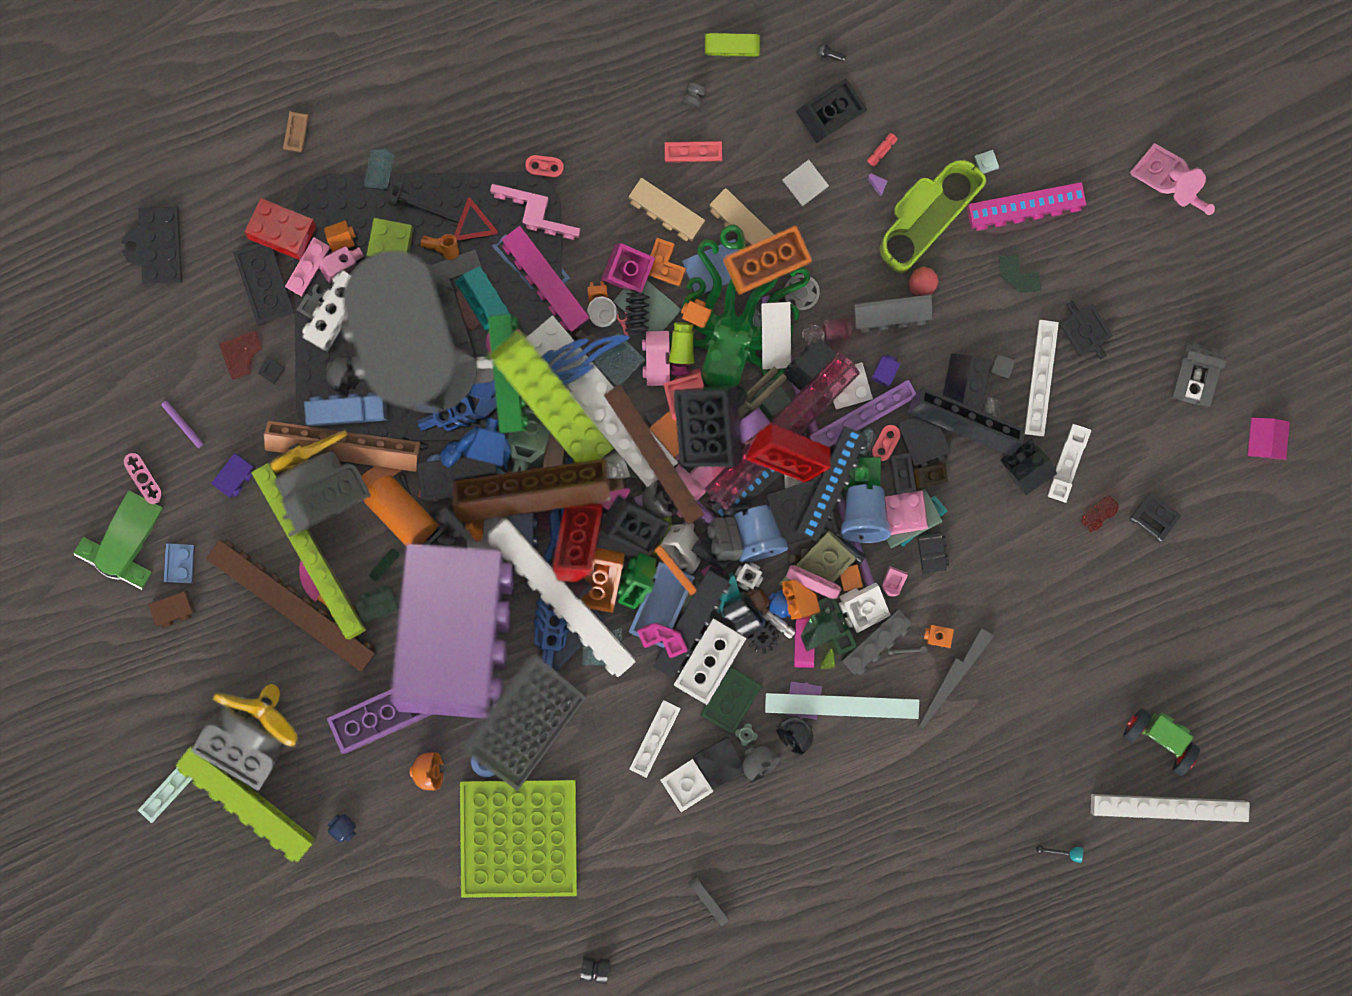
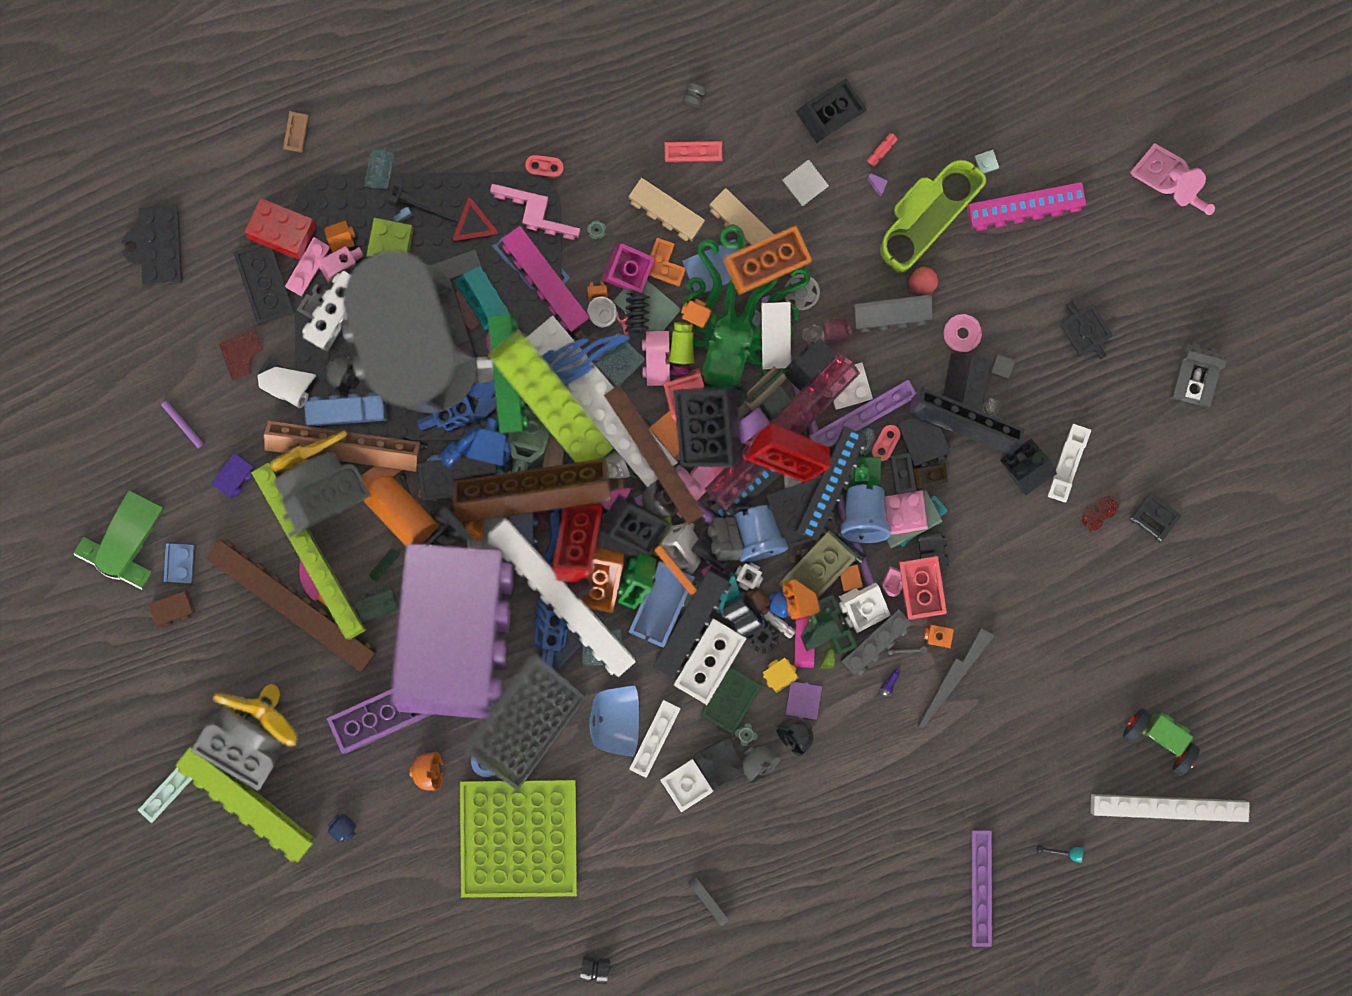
bright pink beam [124,453,162,504] -> none
orange pin [421,234,459,260] -> none
dark pink tile [637,622,688,658] -> none
lime beam [705,33,760,56] -> none
light aqua tile [765,693,919,719] -> none
bright pink beam [786,566,841,599] -> none
black piece [817,44,846,61] -> none
dark purple brick [870,354,900,387] -> none
clear green tile [998,255,1041,293] -> none
white plate [1024,320,1059,437] -> none
dark pink slope [1247,418,1290,460] -> none
none -> white panel [257,367,316,408]
none -> light blue tile [393,207,413,223]
none -> sand green plate [587,220,606,239]
none -> medium blue piece [590,686,639,757]
none -> yellow head [762,658,799,693]
none -> dark purple piece [880,669,900,697]
none -> coral slope [899,556,947,620]
none -> bright pink tile [943,314,982,353]
none -> medium lavender plate [971,830,992,947]

